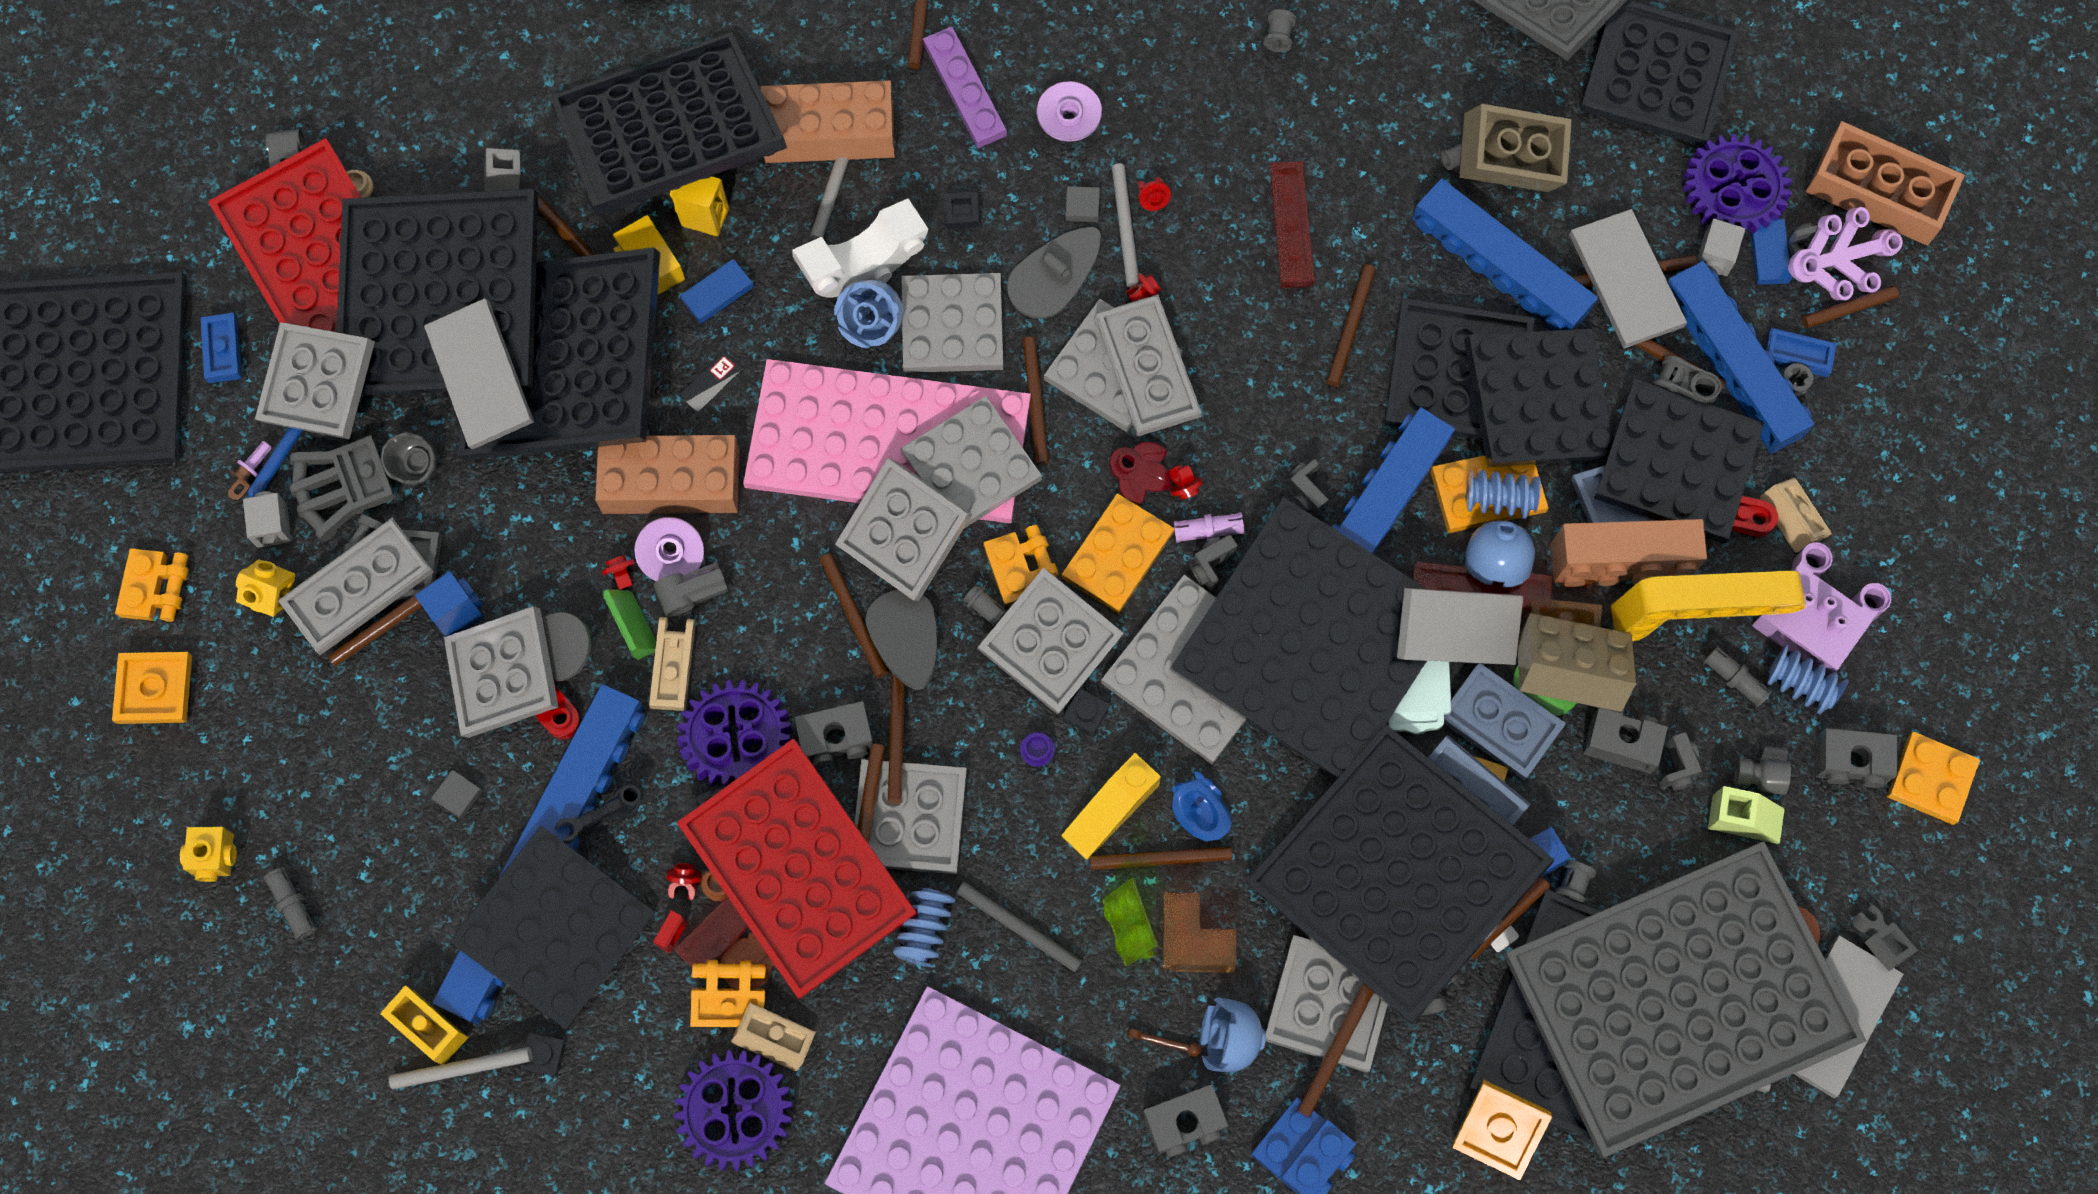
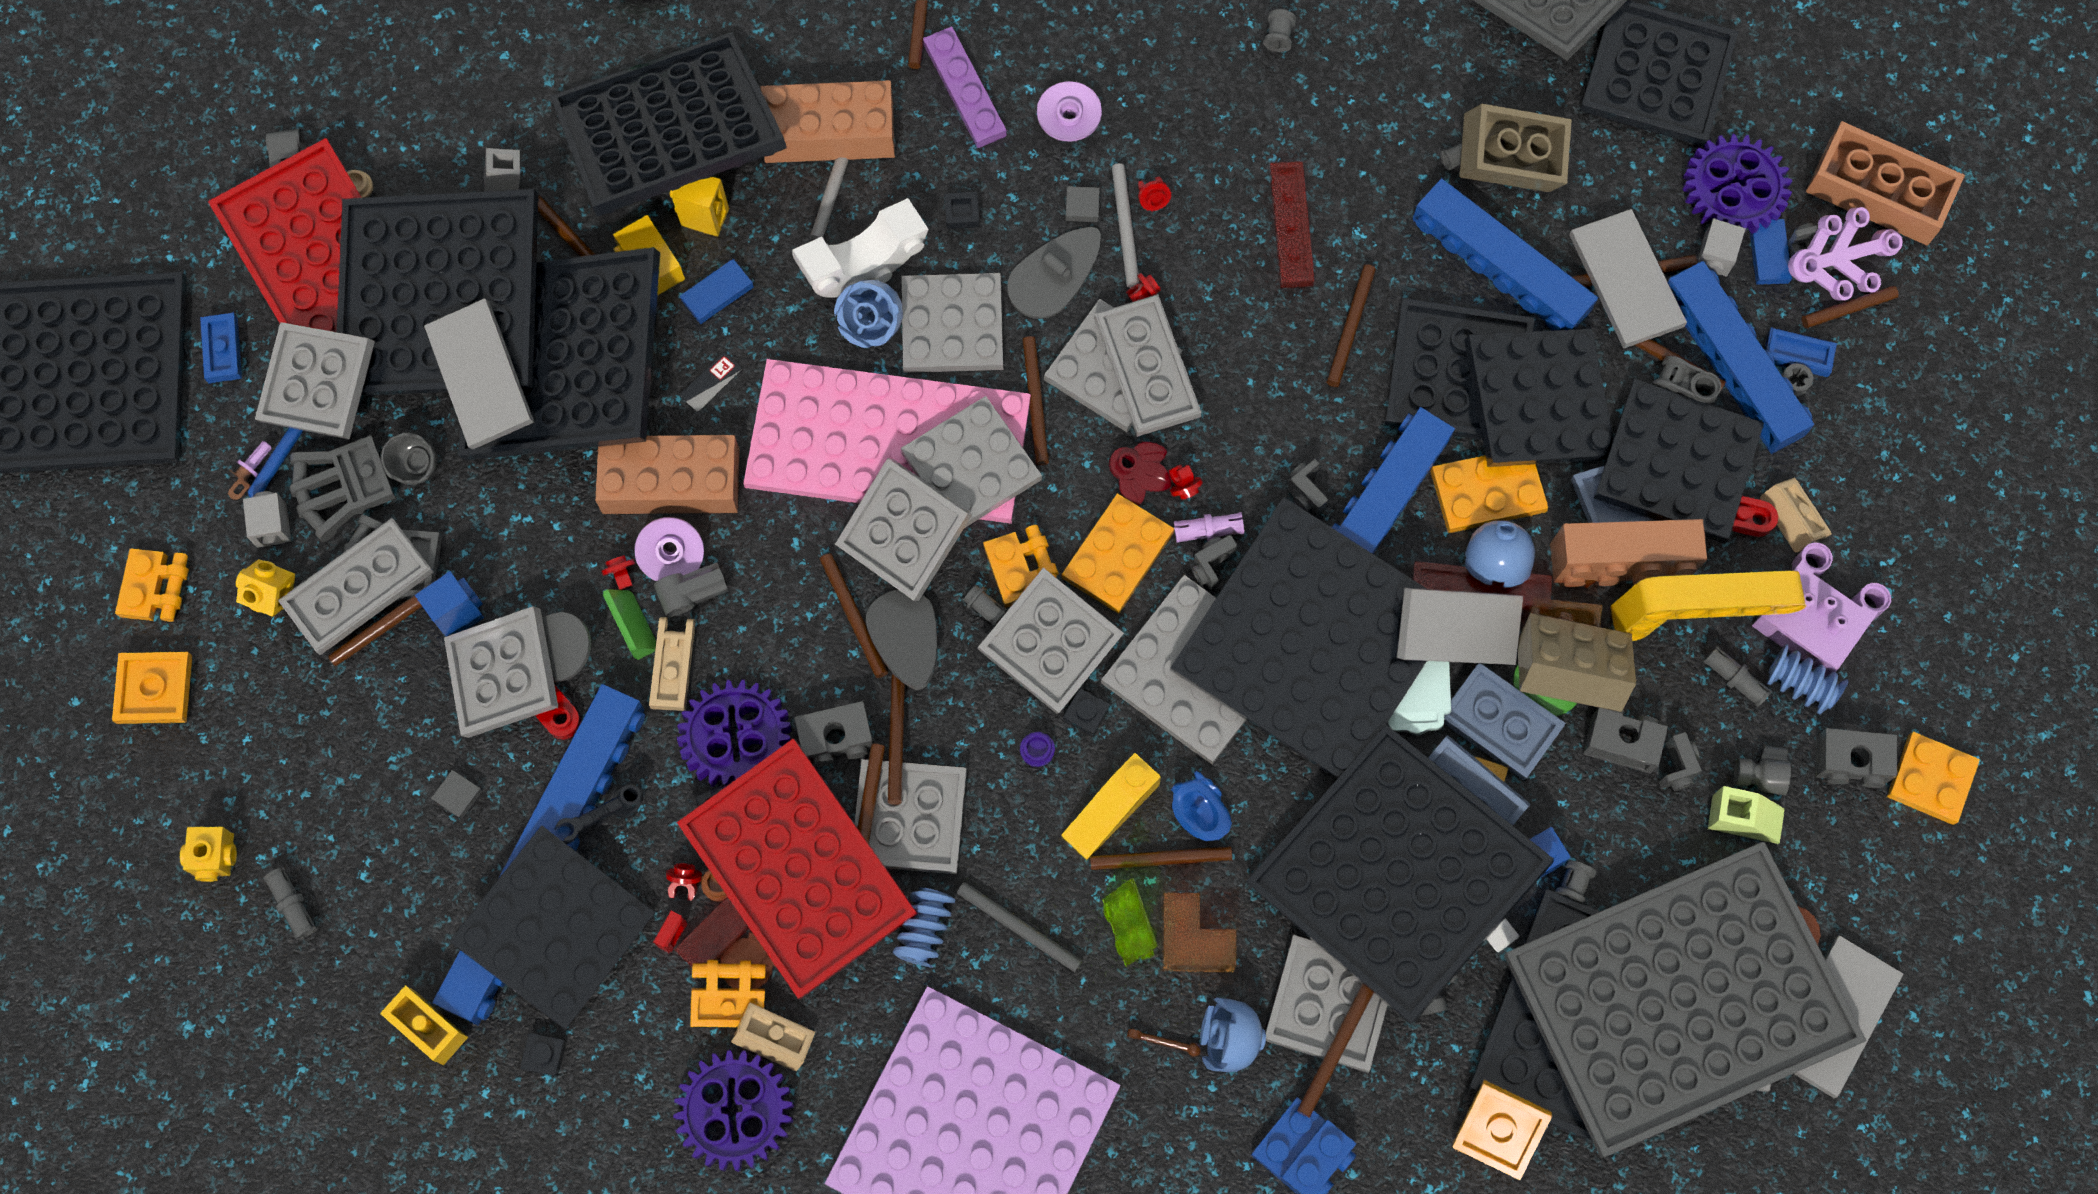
light grey bar [389,1047,533,1089] -> none
dark grey brick [1142,1084,1228,1158] -> none
medium blue piece [1466,469,1541,519] -> none
reddish brown bar [1471,877,1551,961] -> none
dark grey plate [1852,905,1918,971] -> none

